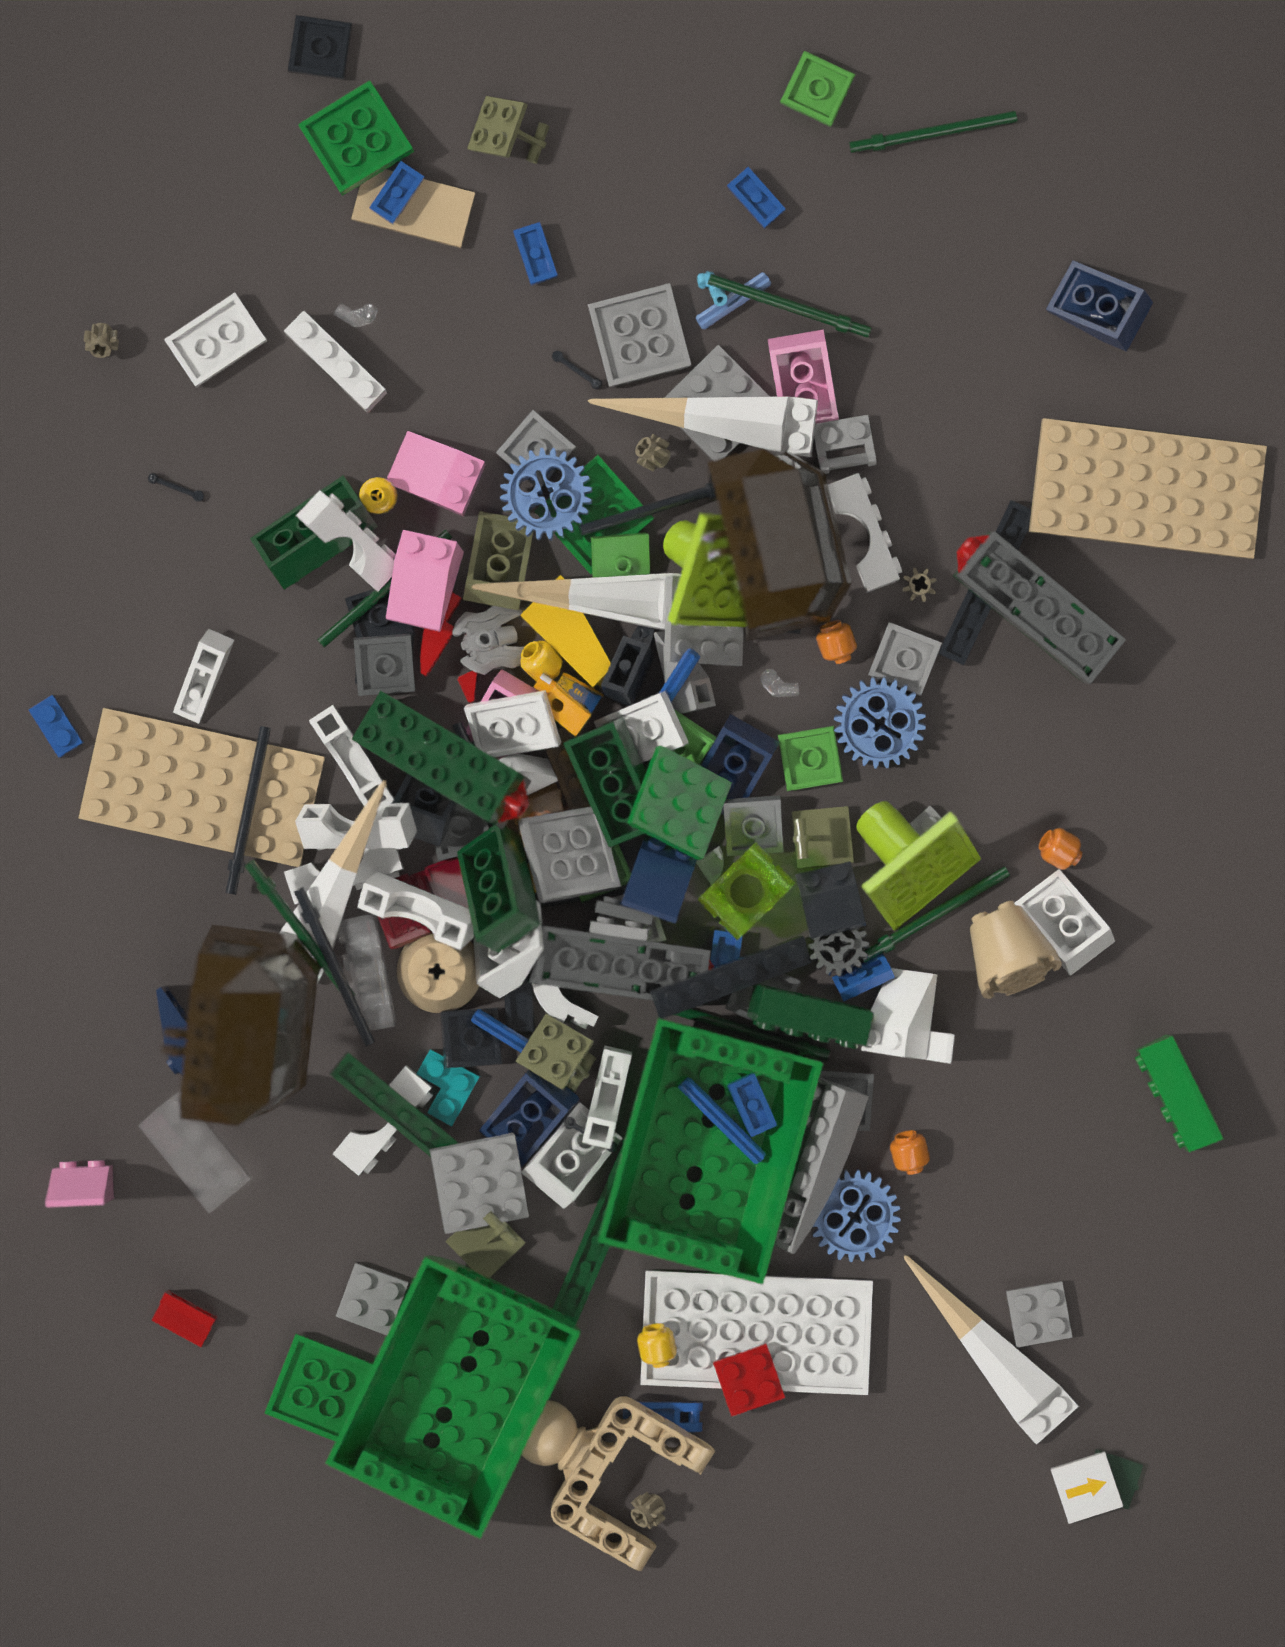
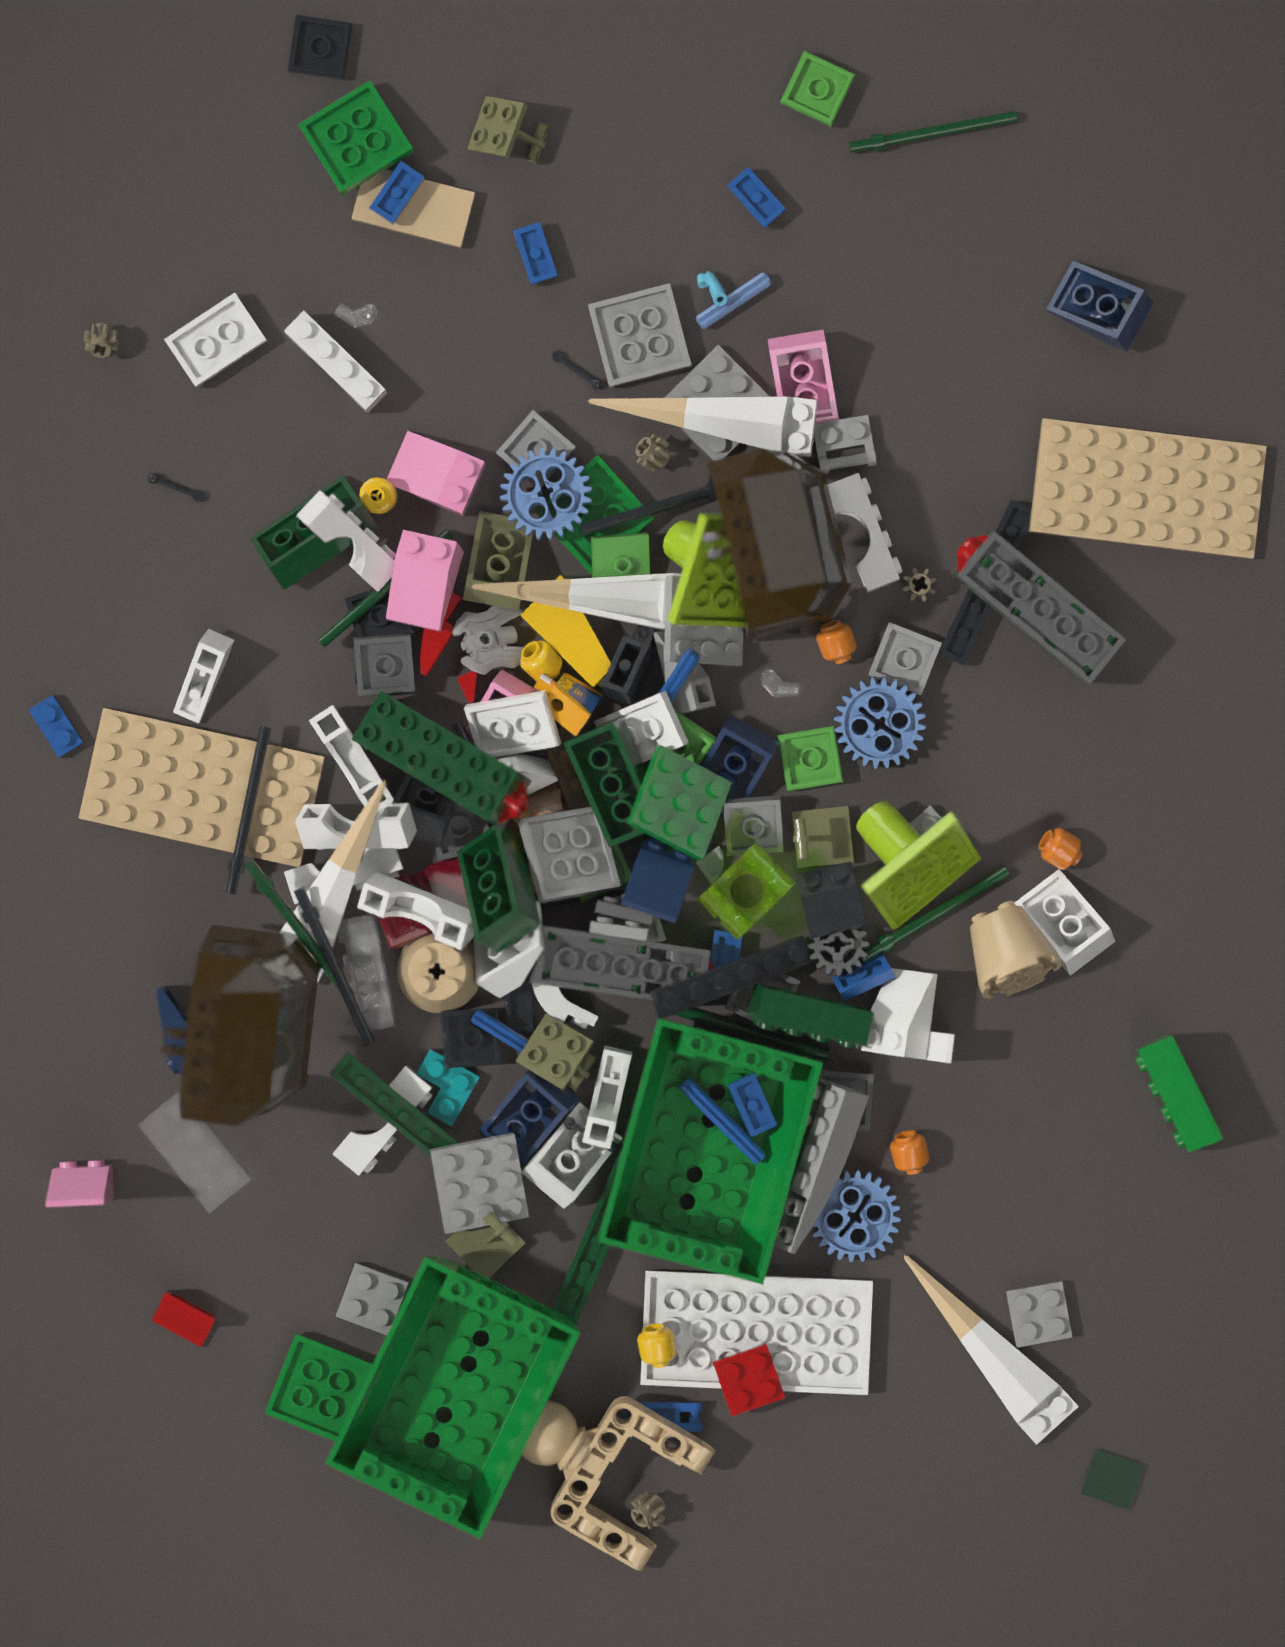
dark green bar [707,274,871,338] -> none
white tile [1051,1451,1123,1524] -> none

